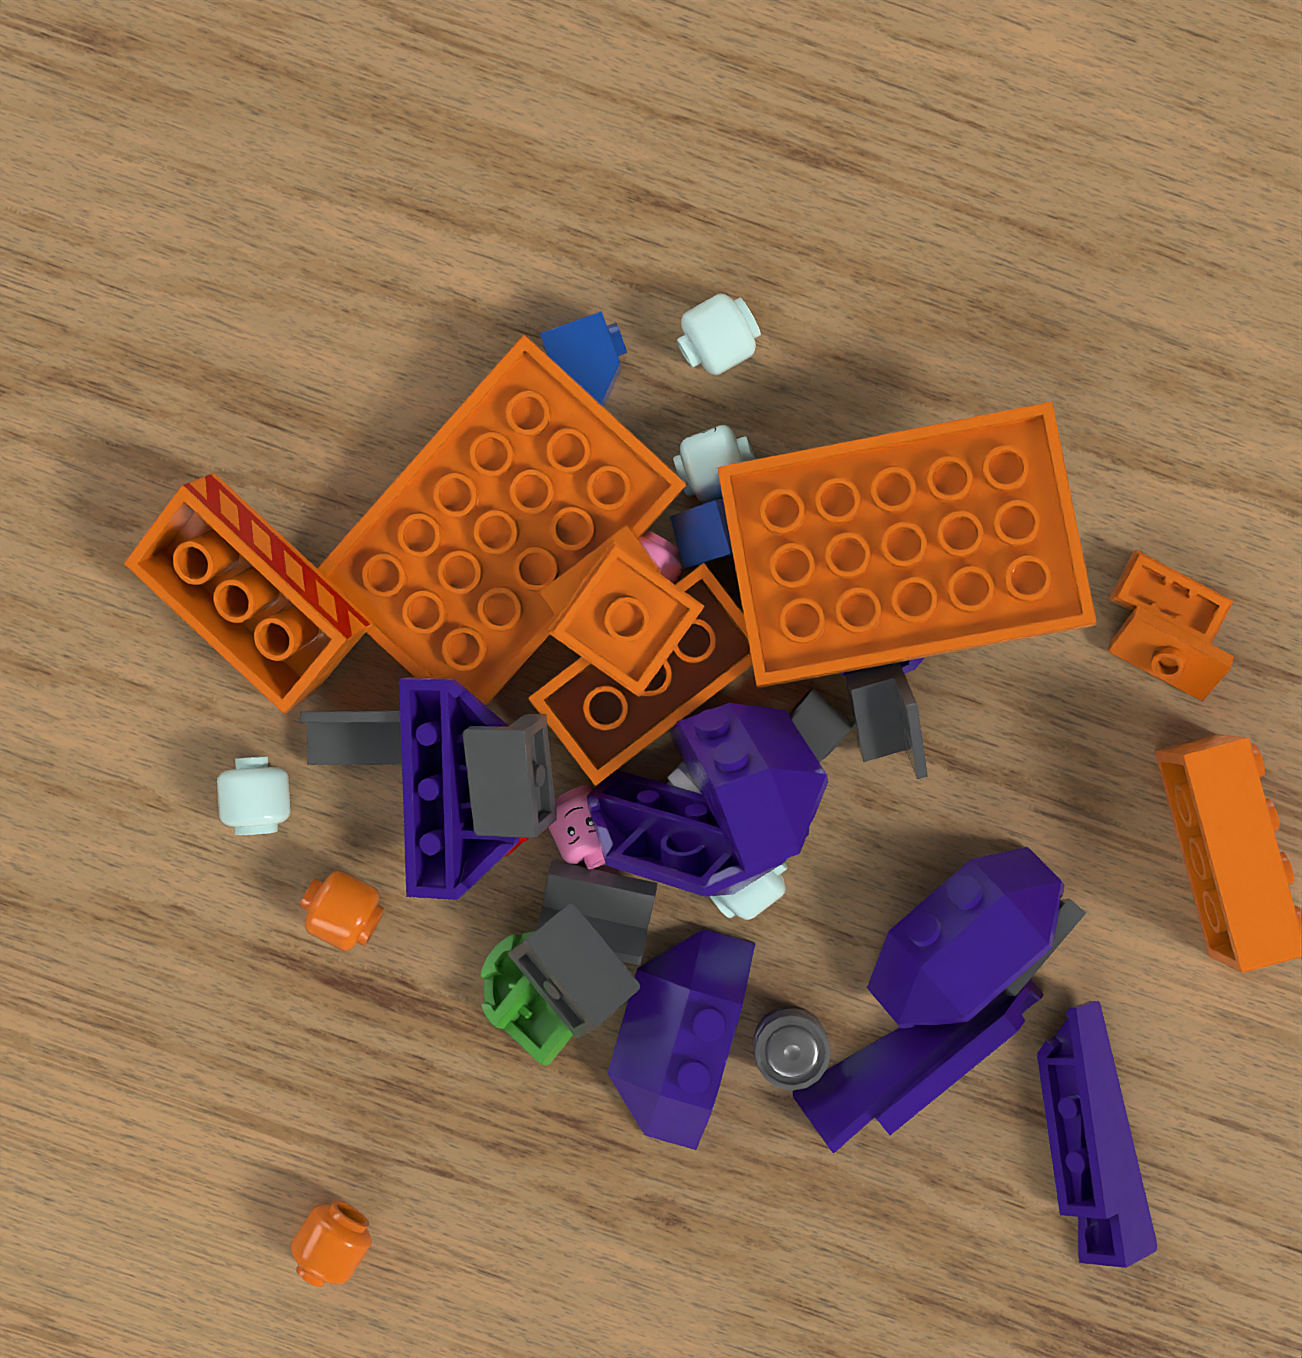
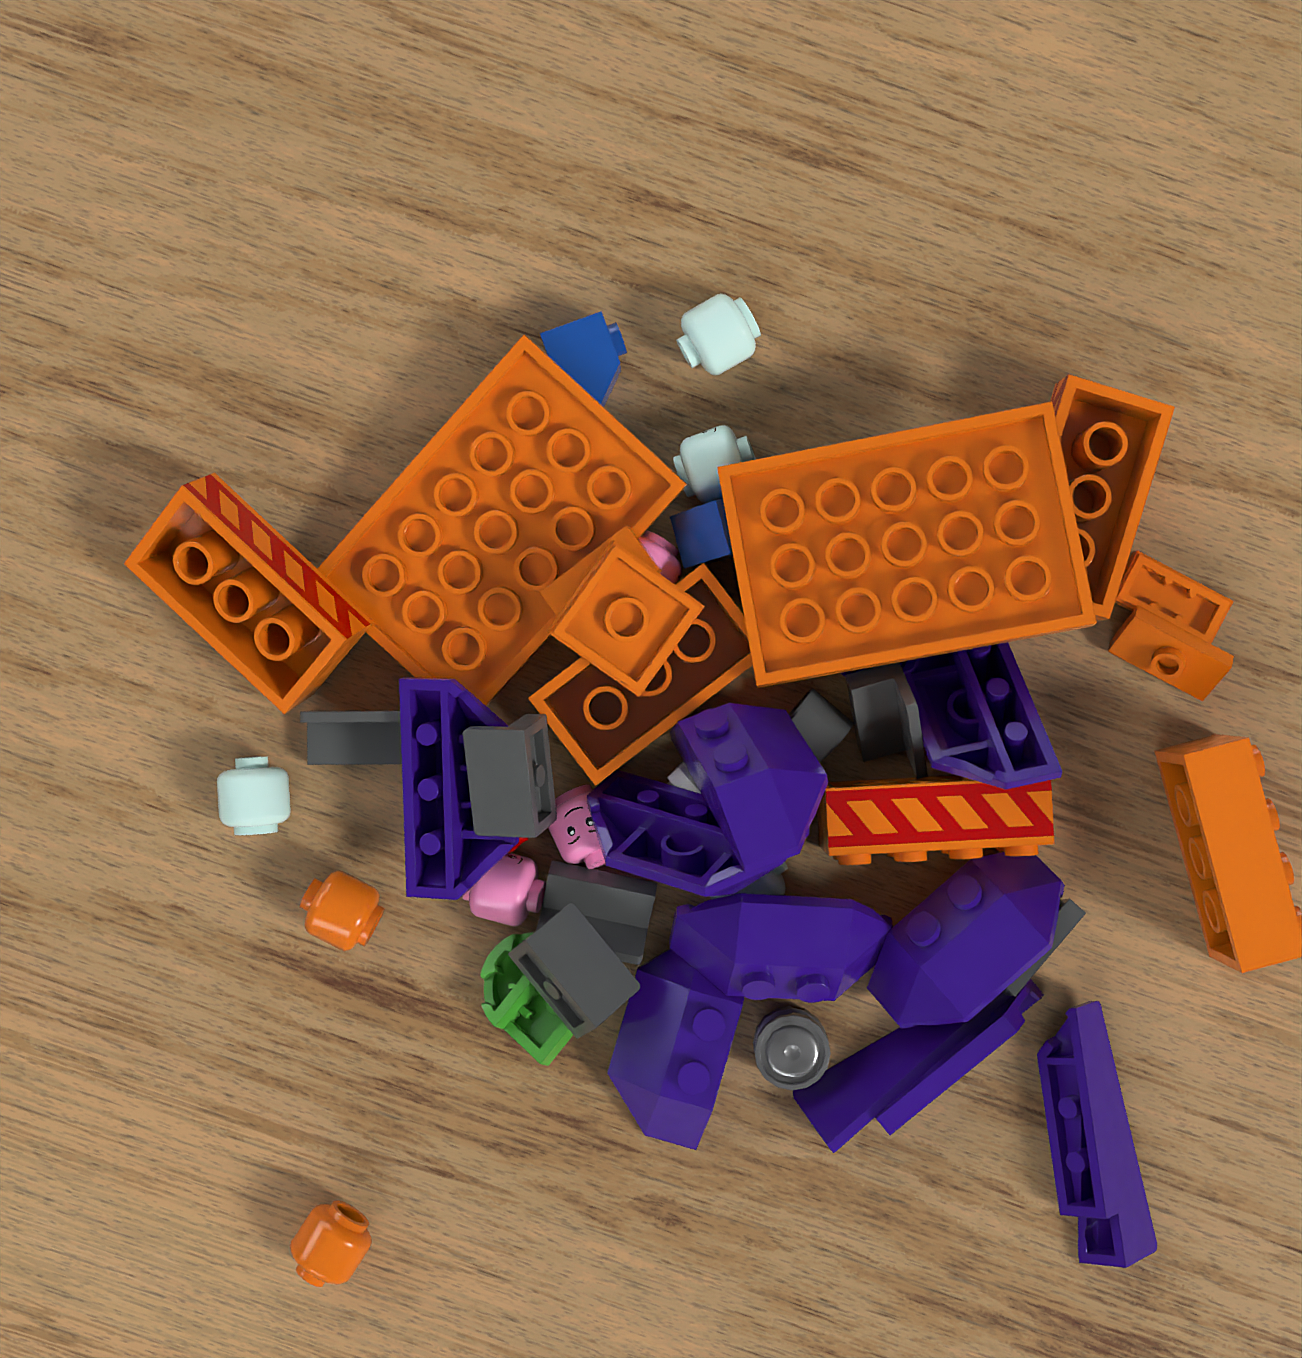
none -> bright pink head [462,853,546,926]
none -> dark purple wedge [669,893,893,1003]
none -> brick [817,775,1055,865]
none -> dark purple wedge [903,642,1062,789]
none -> orange brick [1050,374,1175,621]

